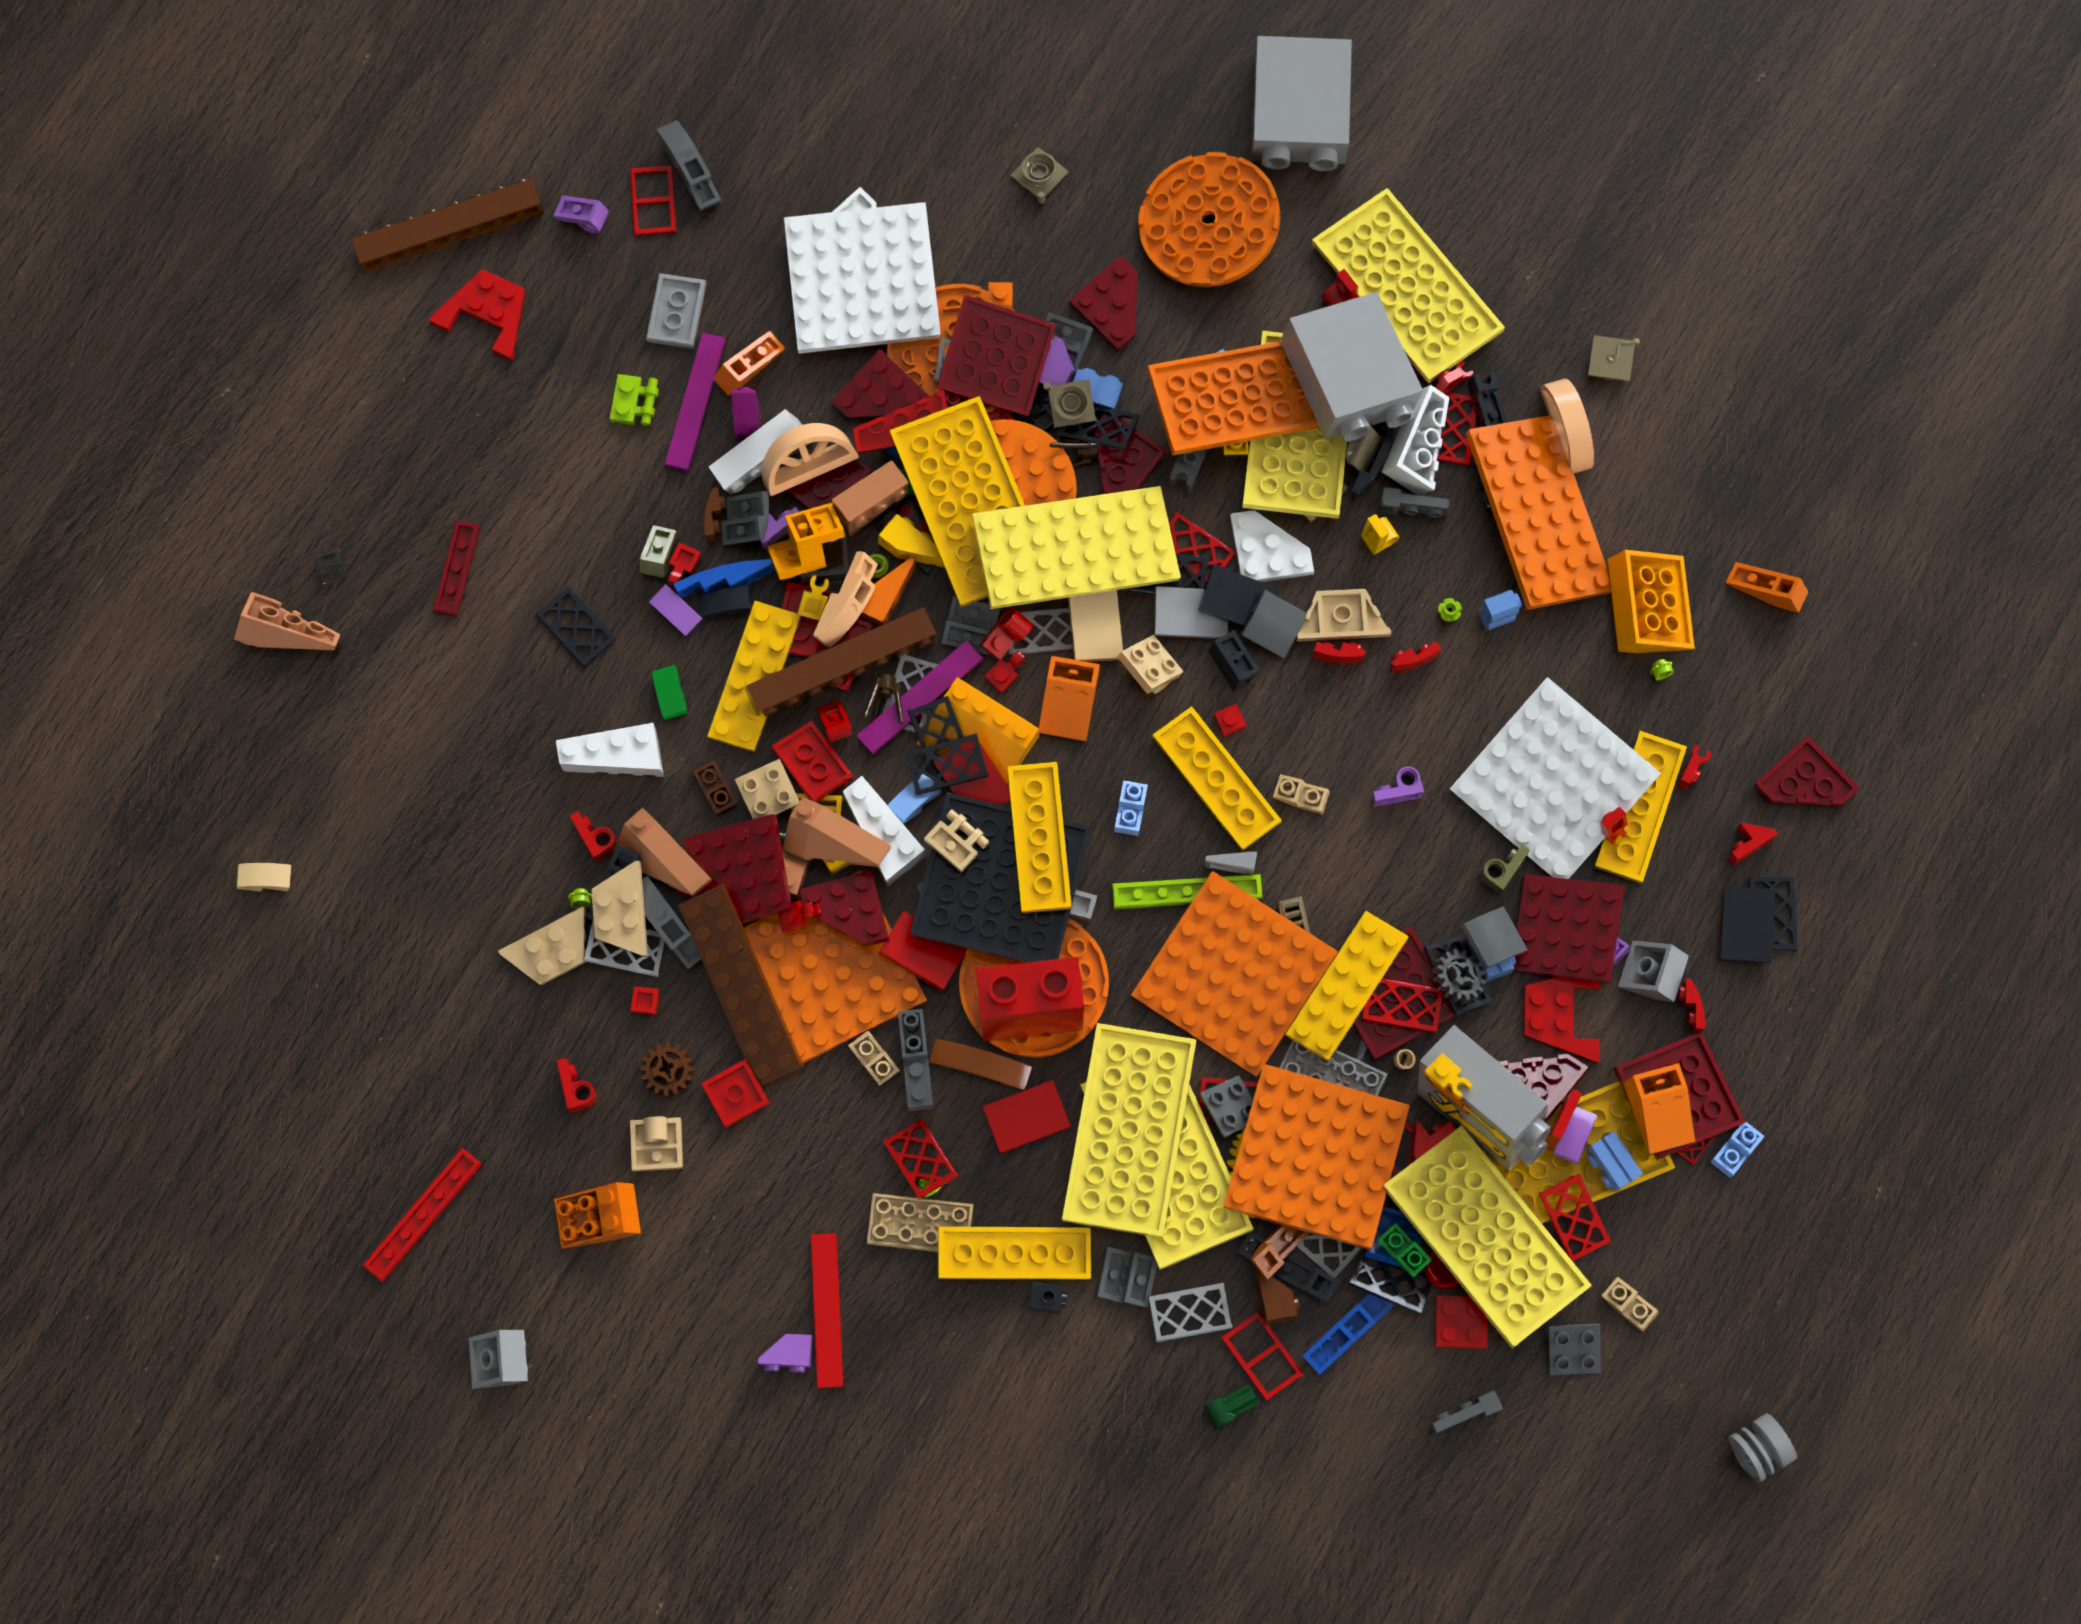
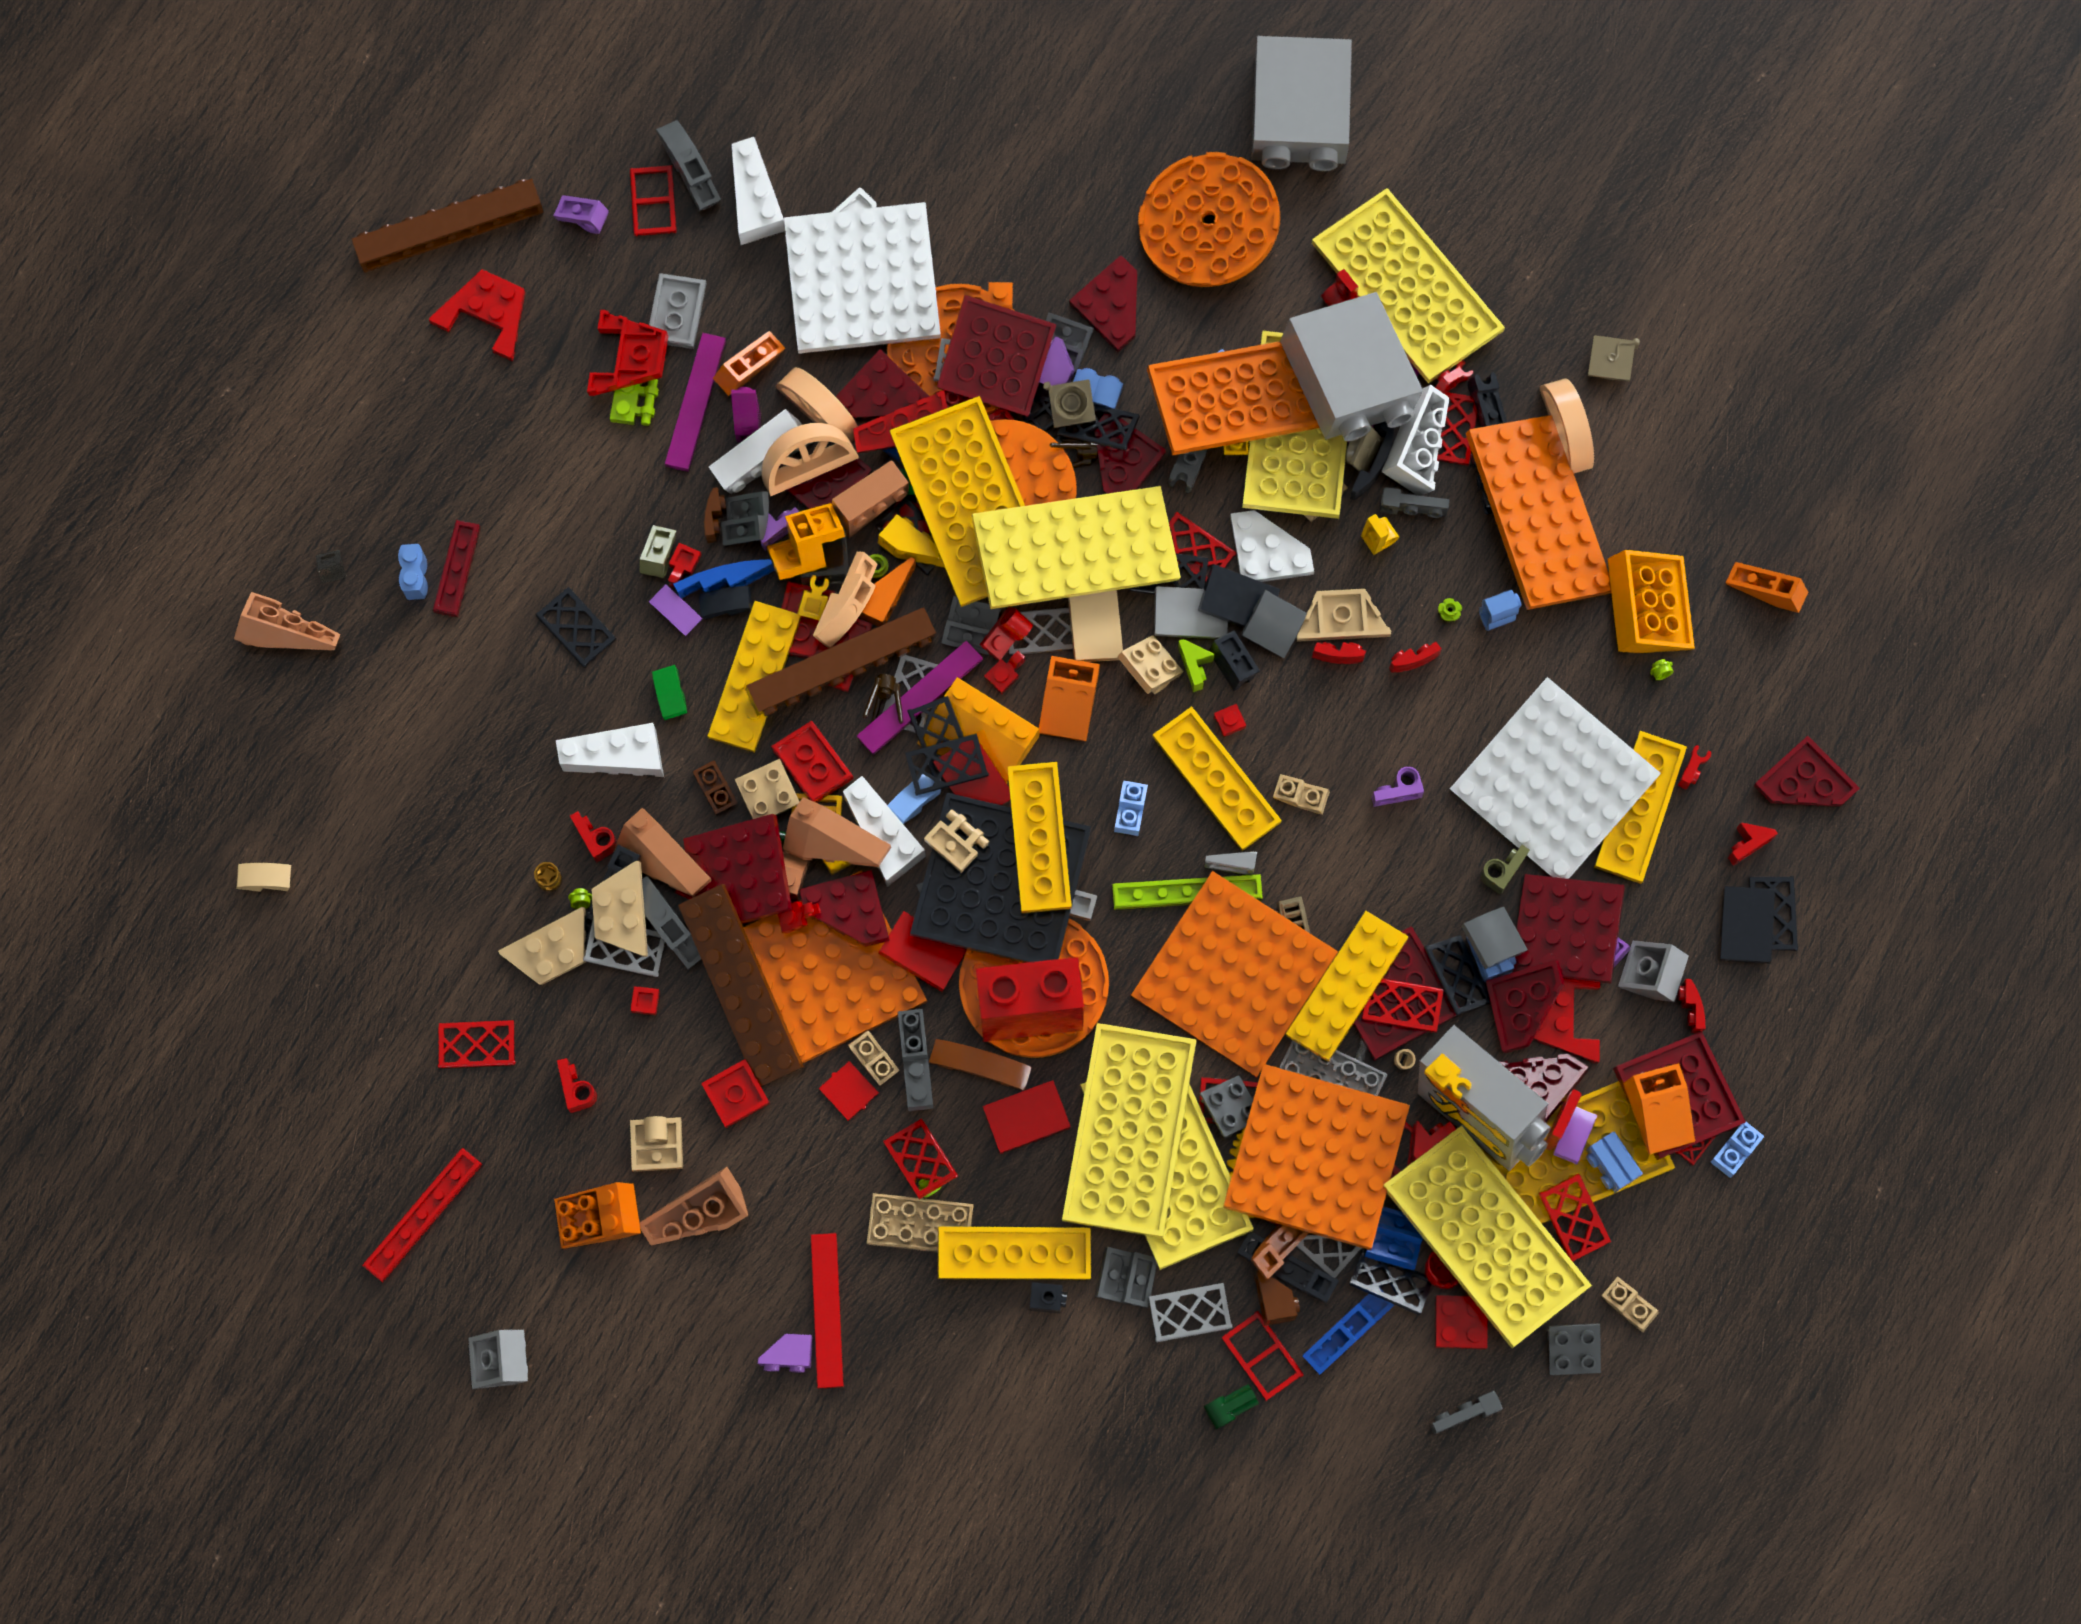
reddish brown gear [640,1042,695,1097] -> none
red slope [817,700,852,742] -> none
dark tan hat [1011,147,1069,204] -> none
green slope [1376,1223,1432,1277] -> none
dark grey gear [1432,949,1486,1004] -> none
red plate [1600,807,1628,845] -> none
light grey wheel [1729,1413,1797,1483] -> none
none -> medium blue brick [398,544,428,600]
none -> red window [438,1020,515,1068]
none -> pearl gold wheel [534,862,562,891]
none -> red wing [587,310,669,396]
none -> nougat wedge [639,1167,748,1245]
none -> white wedge [732,137,785,245]
none -> light nougat window [776,367,858,443]
none -> red piece [819,1061,879,1121]
none -> lime slope [1178,639,1214,692]
none -> dark red plate [1486,960,1564,1053]

